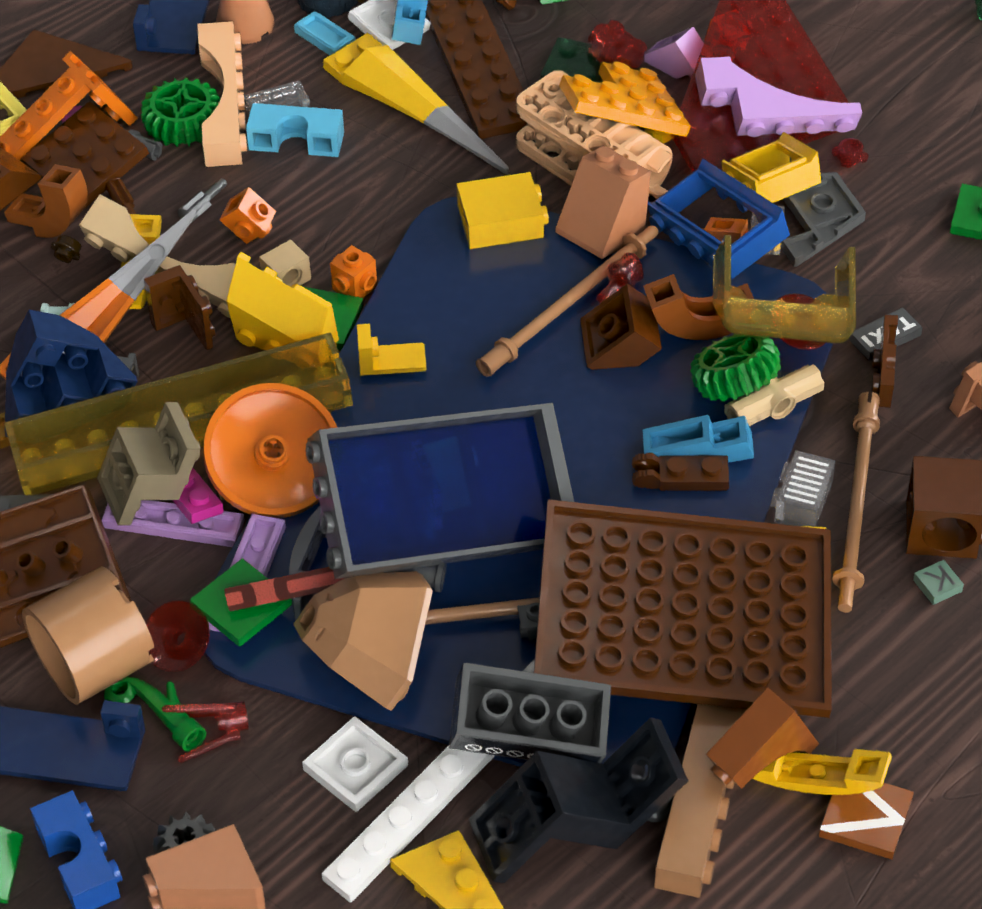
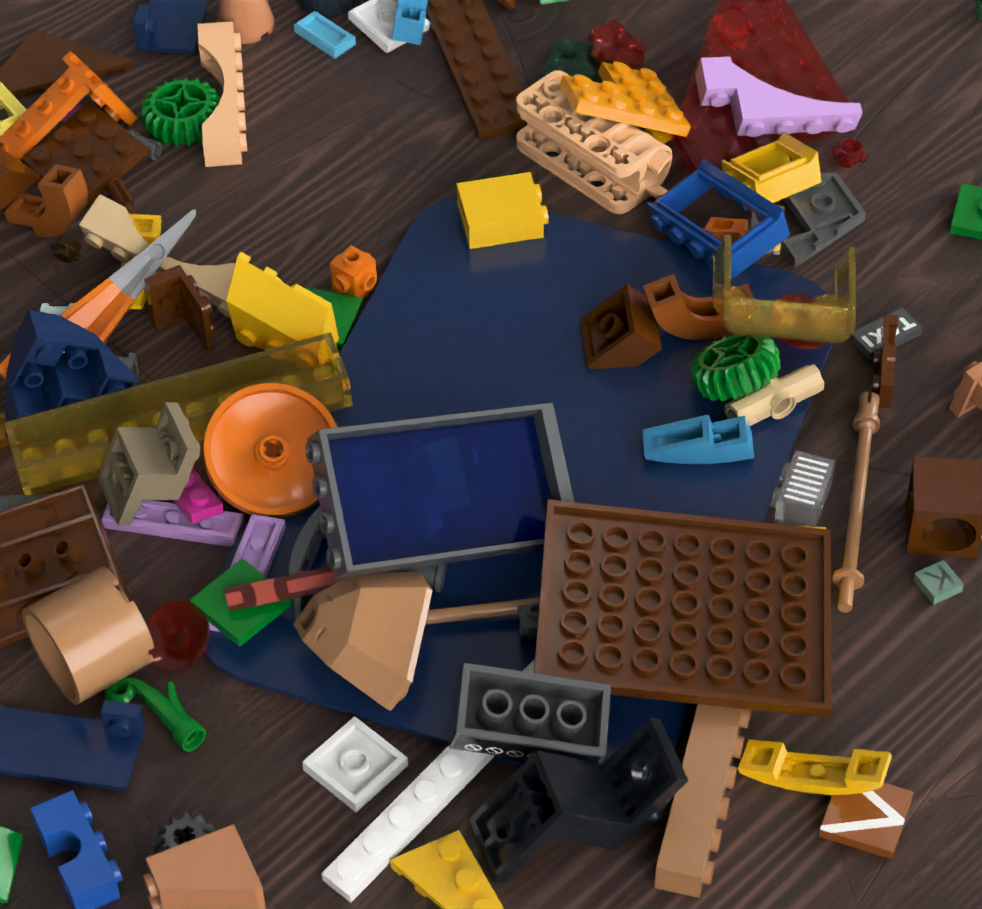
clear red plant [162,701,249,763] -> none
axle [178,178,227,224] -> none
orange brick [219,187,276,244] -> none
clear tile [244,80,310,115] -> none
medium azure arch [246,103,344,157] -> none
tan brick [259,239,311,287] -> none
yellow plate [323,33,509,174] -> none
yellow bracket [357,324,426,376] -> none
medium nougat bar [476,225,658,377] -> none
nougat slope [556,145,651,259] -> none
clear red piece [597,252,644,303] -> none
reddish brown hinge [632,453,729,491] -> none
lavender slope [640,27,712,79] -> none
dark orange arch [706,688,819,789] -> none

